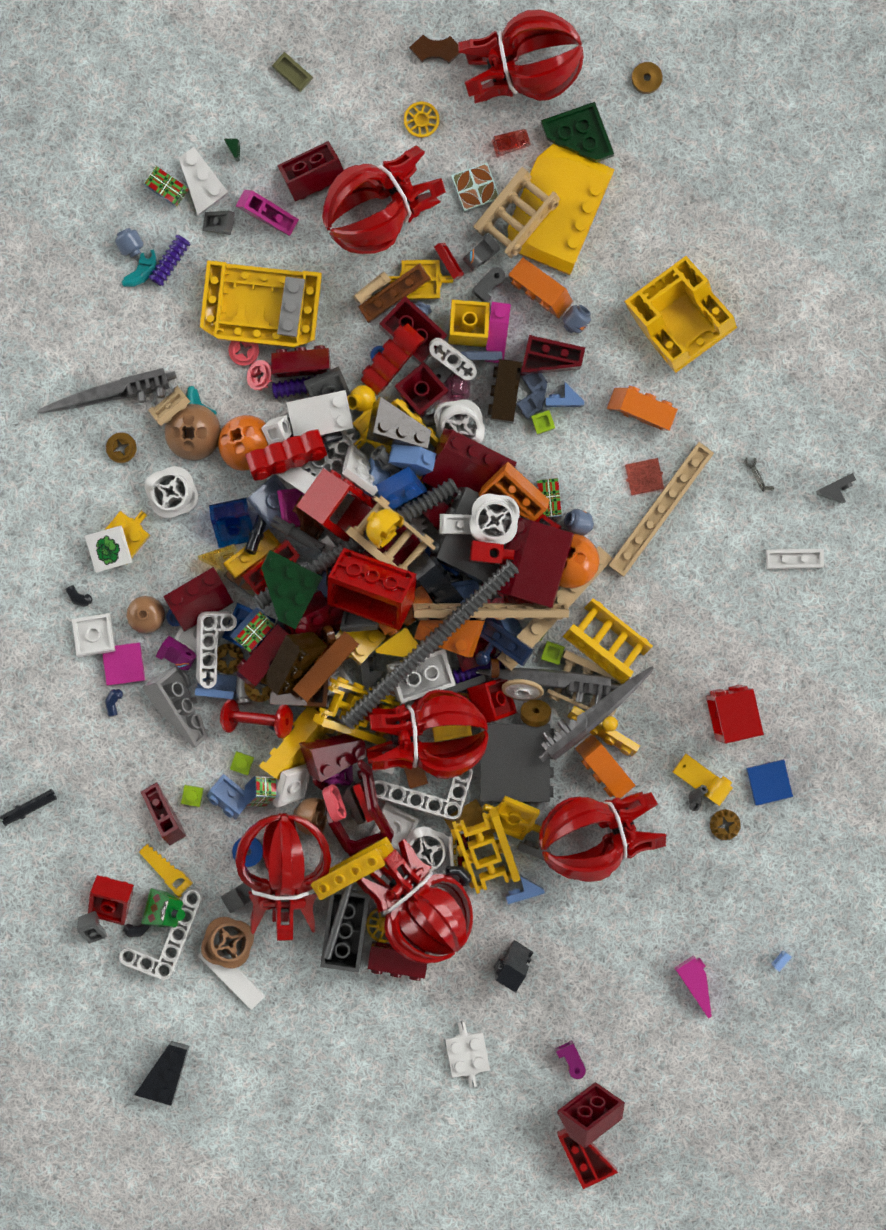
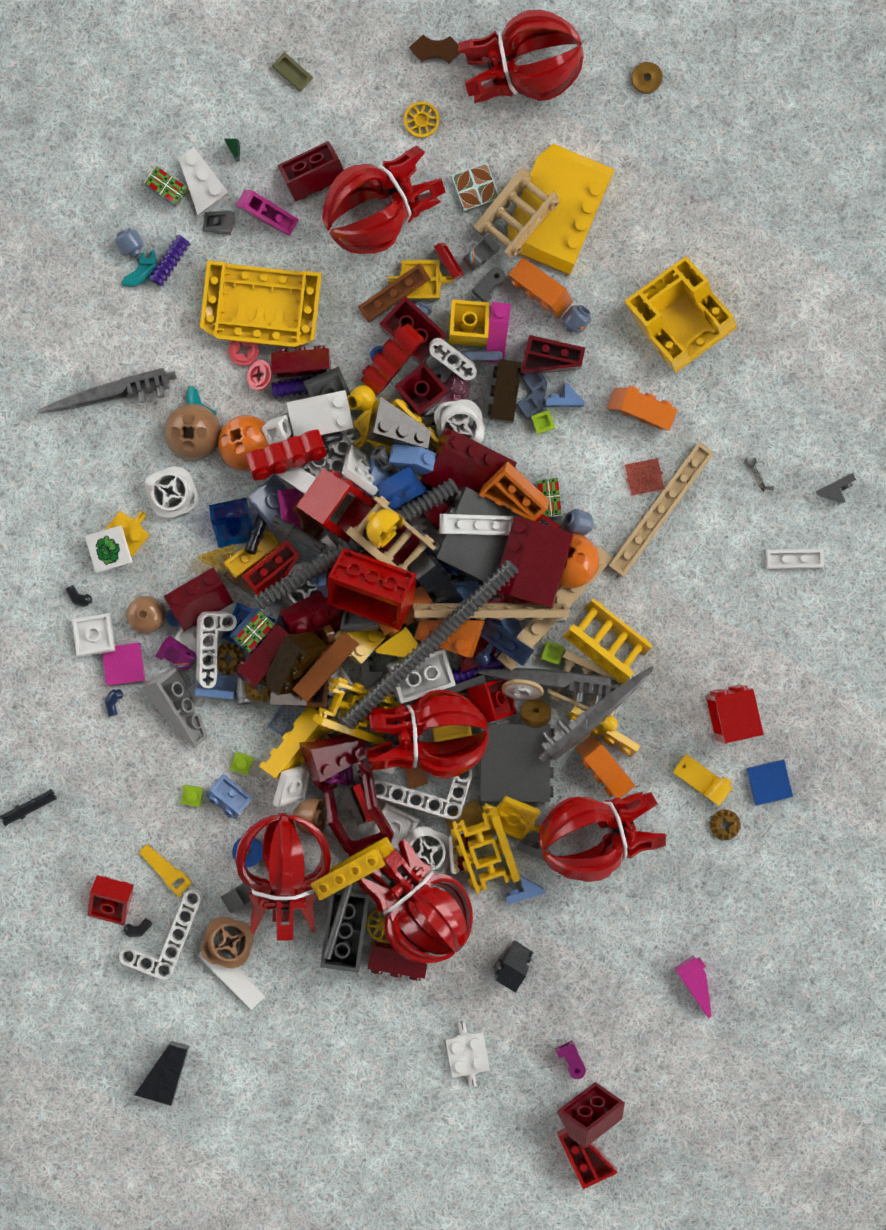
dark grey slope [77,911,107,944] -> none
pearl gold gear [106,432,137,463] -> none
dark red slope [141,782,186,845] -> none
green torso [141,888,185,928] -> none
tan plate [148,385,190,426] -> none
red hose [220,699,293,739] -> none
piece [244,776,277,807] -> none
dark green plate [261,550,323,629] -> none
light grey plate [277,277,305,337] -> none
coral beam [322,784,347,822] -> none
tan plate [352,272,391,304] -> none
black arm [445,866,472,886] -> none
red torso [469,541,515,565] -> none
white piece [470,493,520,544] -> none
reddish brown tile [490,658,500,678] -> none
clear red leg [492,129,531,157] -> none
dark green plate [541,102,614,162] -> none
dark grey arm [689,785,708,811] -> none
light blue tile [771,951,792,972] -> none

